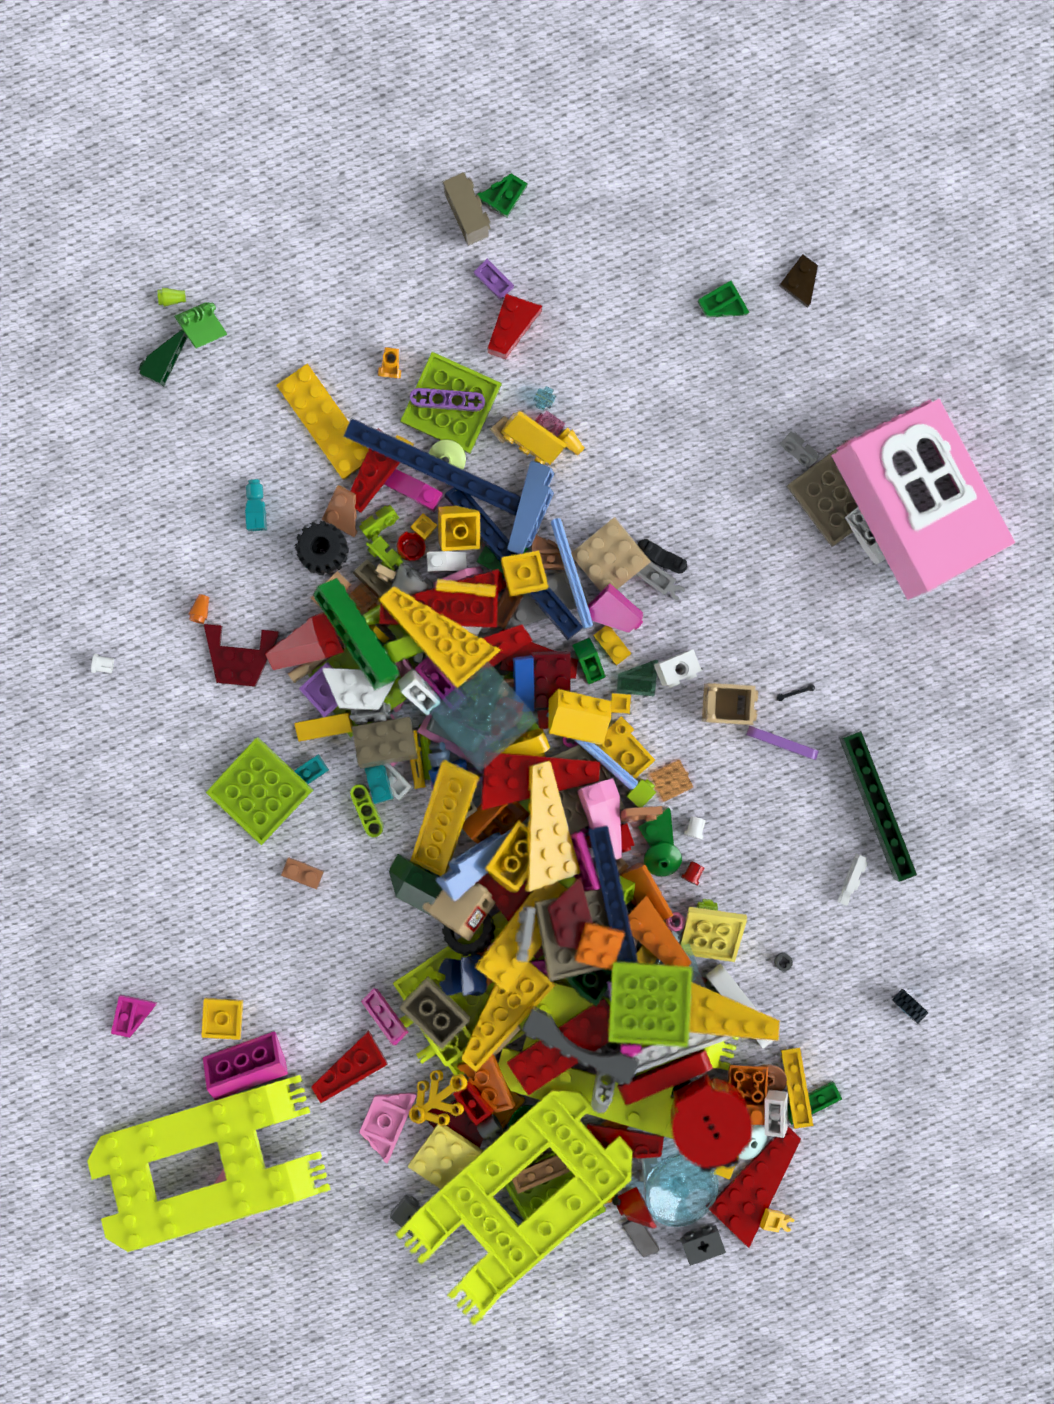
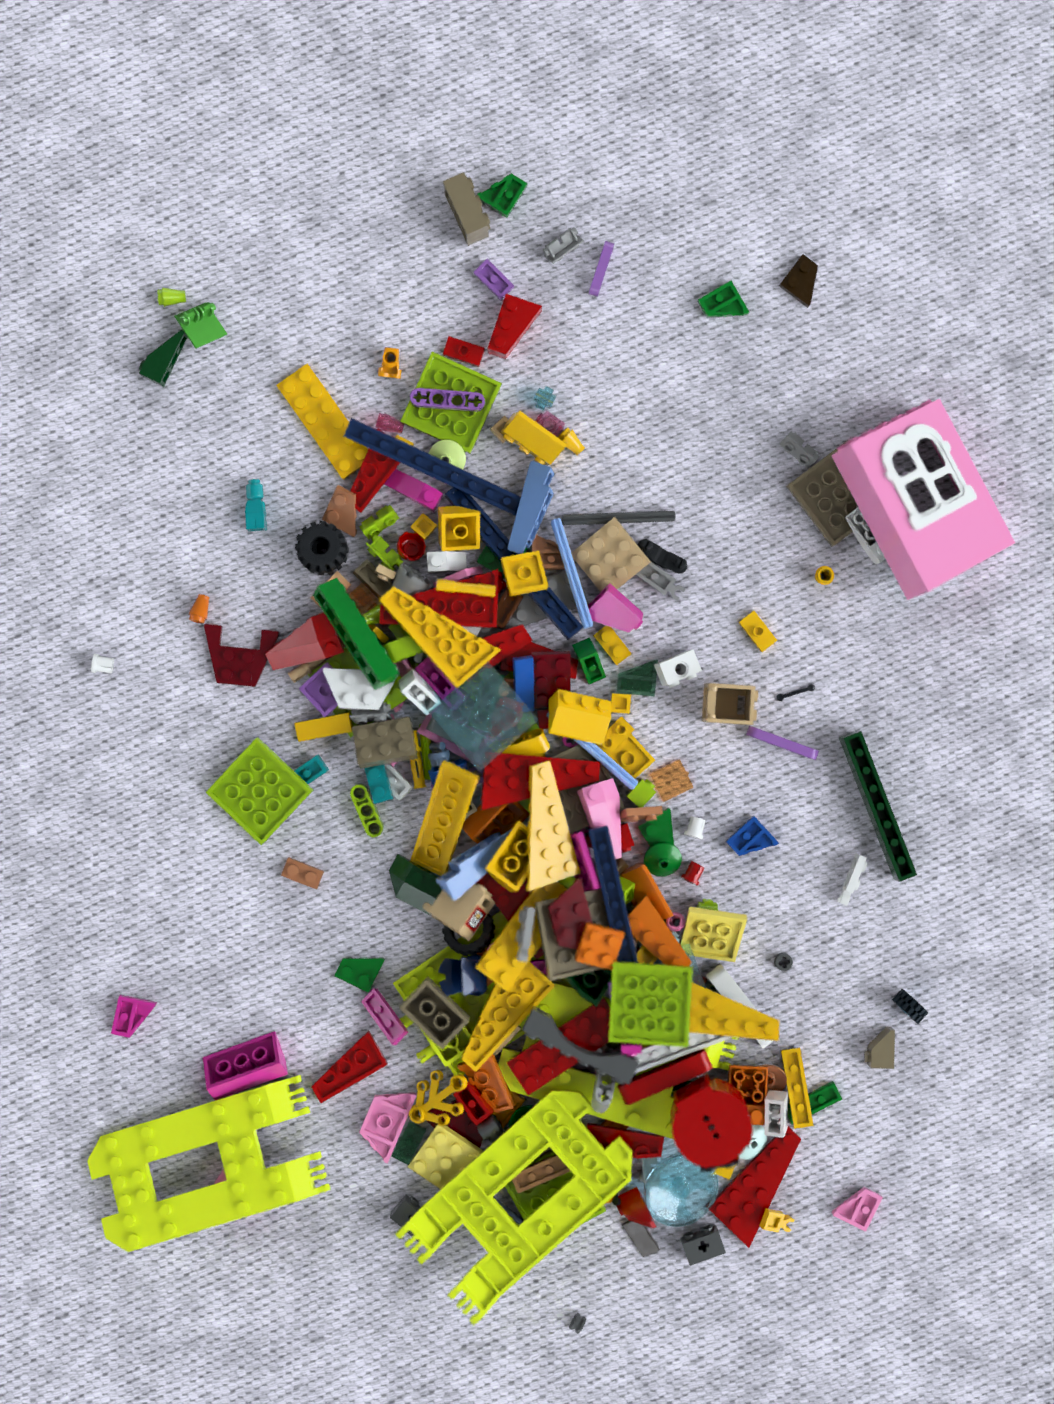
yellow plate [201,998,243,1040] -> none
none -> green wing [334,957,385,993]
none -> clear pink cone [375,412,404,434]
none -> clear green plate [391,1120,426,1165]
none -> red plate [443,336,485,367]
none -> light grey hinge [543,227,584,264]
none -> dark grey axle [562,511,676,525]
none -> dark grey bush [569,1313,586,1334]
none -> medium lavender beam [589,241,615,297]
none -> blue wing [725,816,779,856]
none -> yellow plate [738,611,778,652]
none -> yellow cone [815,566,834,585]
none -> bright pink wing [832,1187,883,1232]
none -> dark tan slope [864,1026,895,1069]

